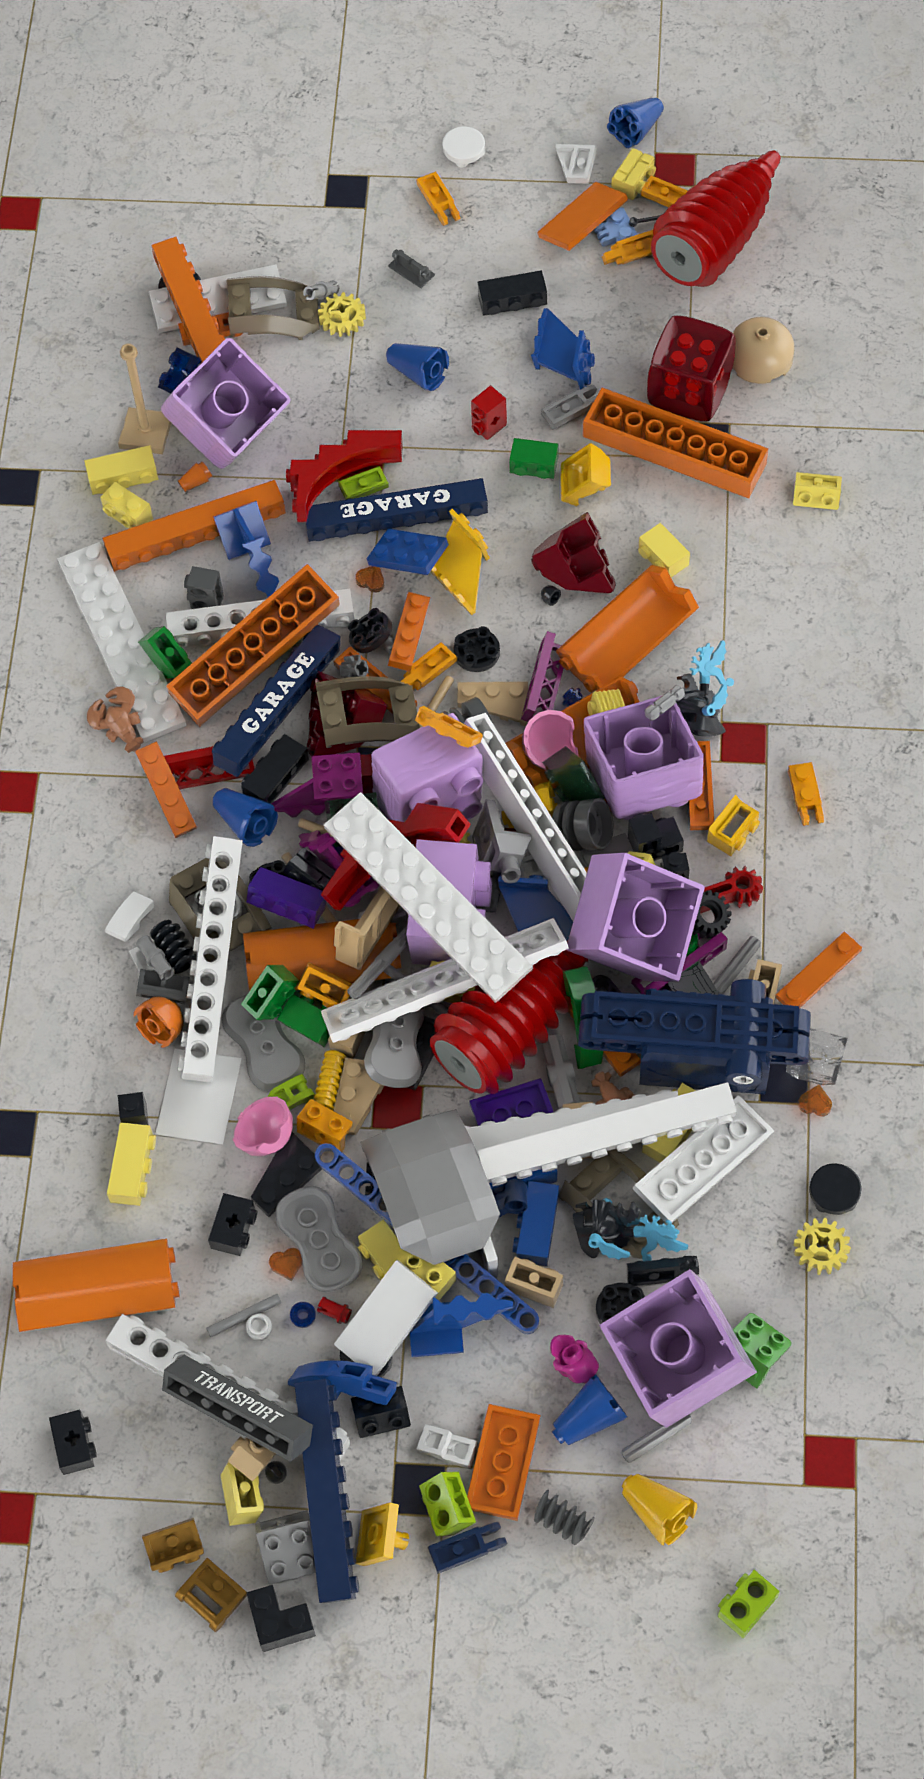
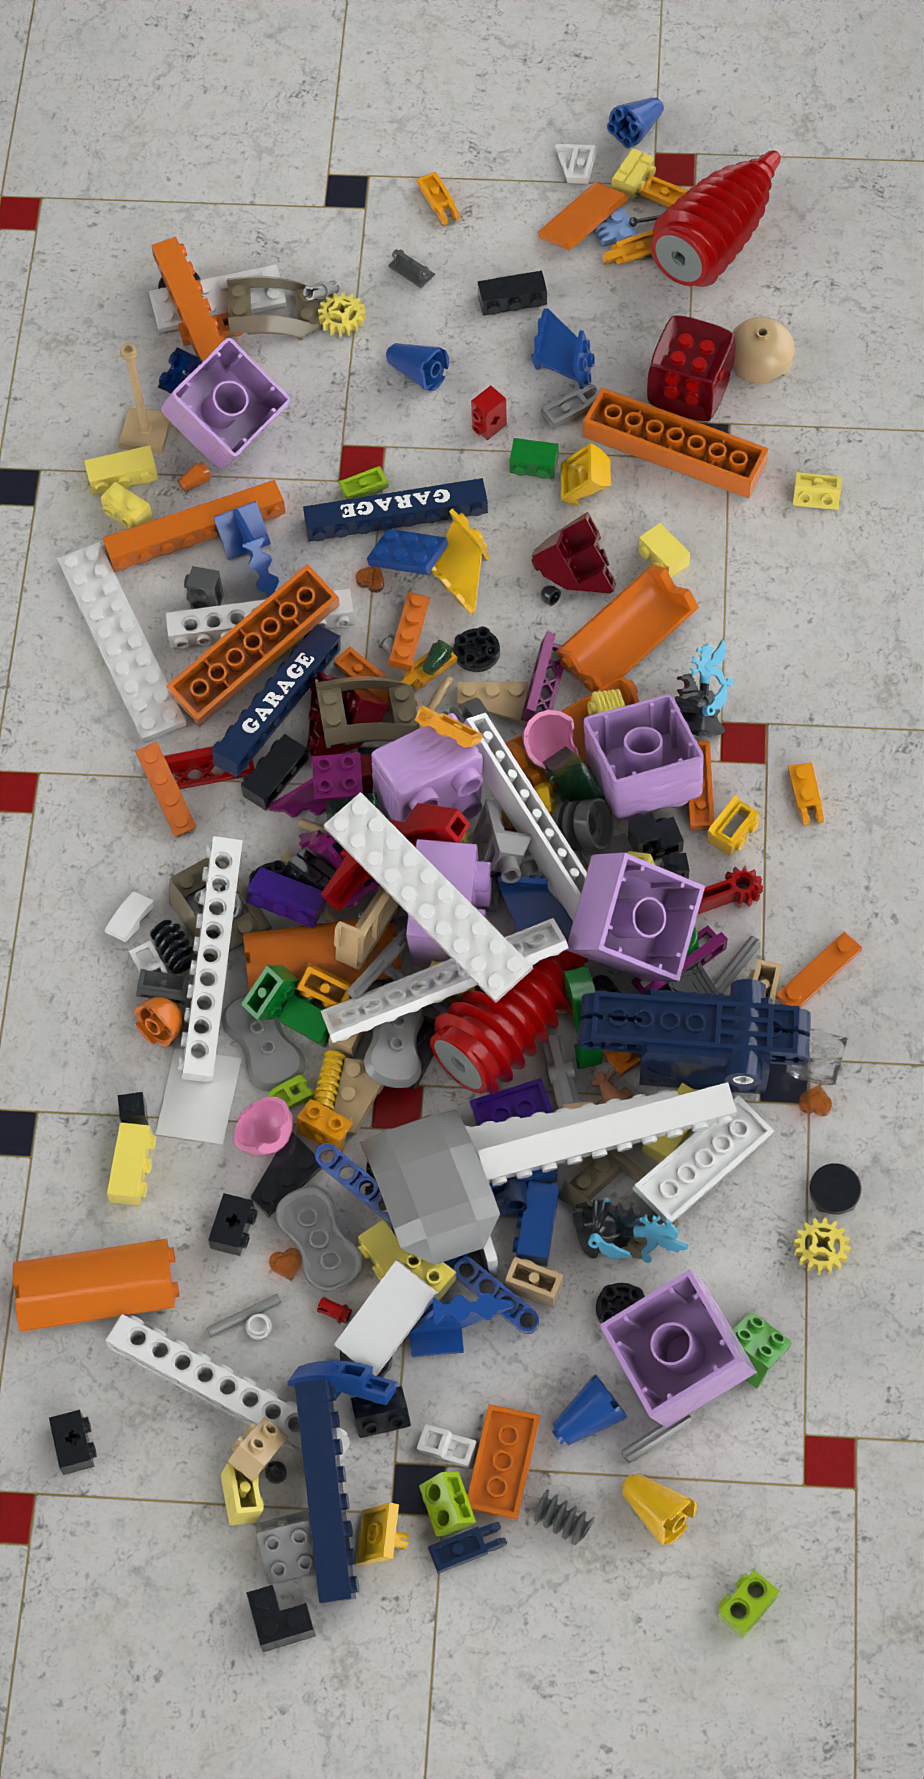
nougat animal [87,686,144,753] -> none
light grey pin [136,935,175,980] -> none
green brick [138,626,192,679] -> none
pearl gold bracket [142,1518,204,1573] -> none
dark grey brick [162,1354,313,1462] -> none
pearl gold plate [175,1558,247,1632] -> none
blue cone [213,788,278,847] -> none
red arch [286,430,403,522] -> none
clear blue plate [290,1302,316,1328] -> none
dark grey gear [339,654,369,678] -> none
black tile [348,608,392,653] -> none
white tile [442,126,485,168] -> none
dark pink head [550,1334,599,1384] -> none
clear blue plate [562,687,584,707] -> none
black hinge [627,1256,699,1286] -> none
light grey axle [644,685,685,721] -> none
black tyre [692,890,732,939] -> none
none -> clear green cone [421,640,453,676]

